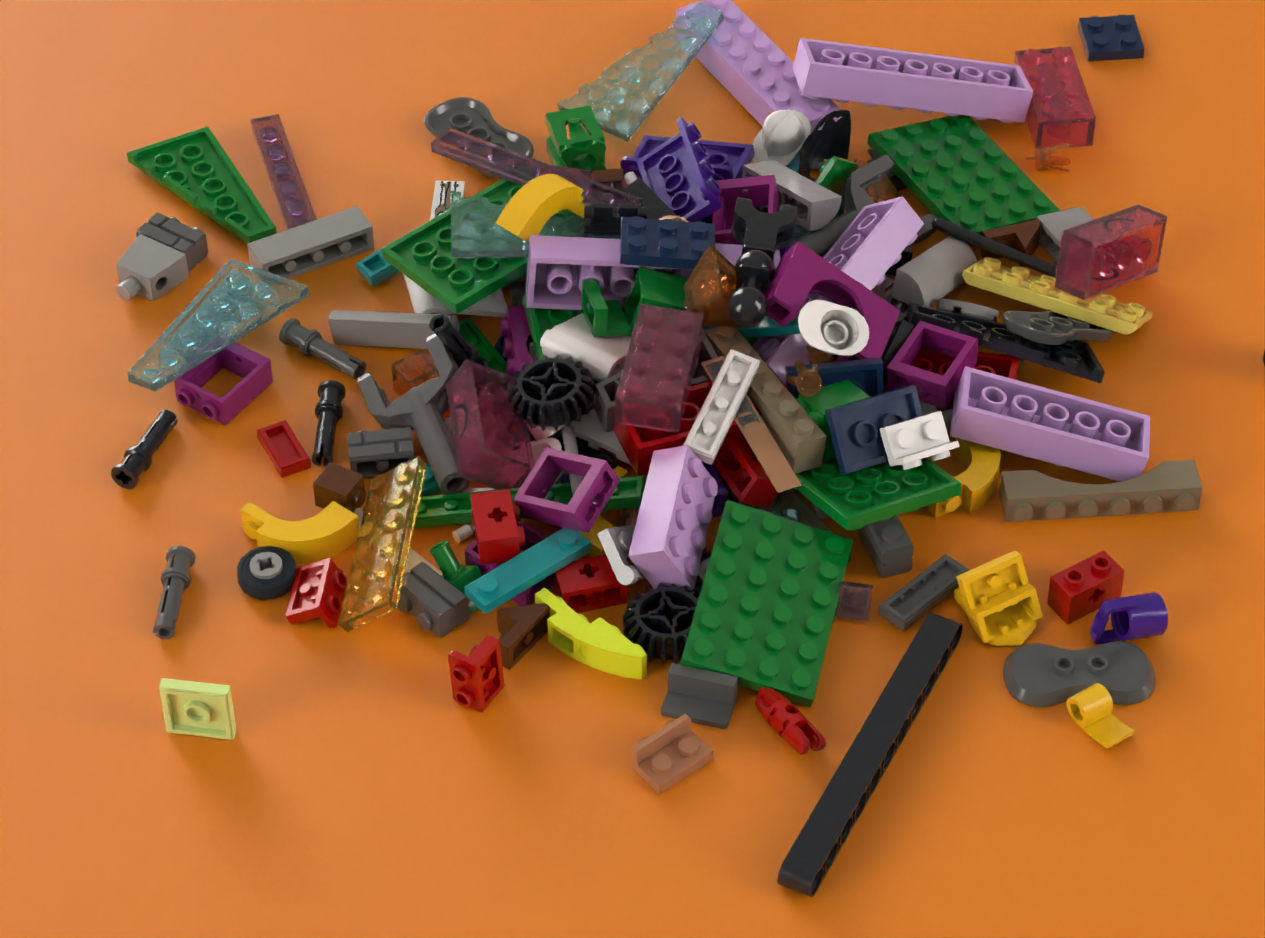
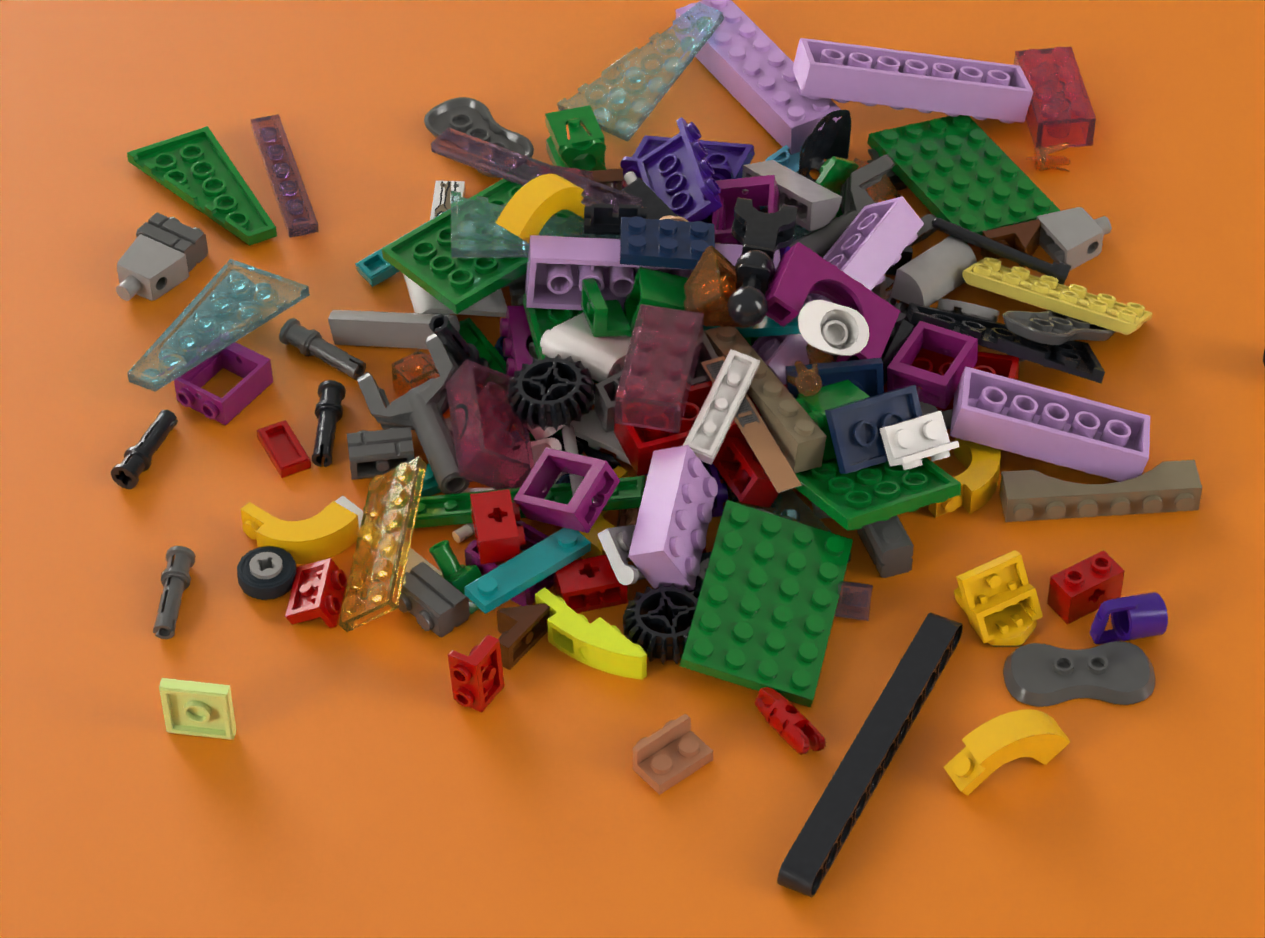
light grey brick [247,206,374,287] -> none
reddish brown brick [313,462,367,513] -> none
dark grey panel [661,663,738,729] -> none
white piece [752,109,811,167] -> none
dark grey plate [879,554,969,632] -> none
clear pink brick [1055,204,1168,300] -> none
yellow panel [1067,683,1135,748] -> none
dark blue plate [1078,15,1145,61] -> none
none -> yellow arch [943,709,1071,796]

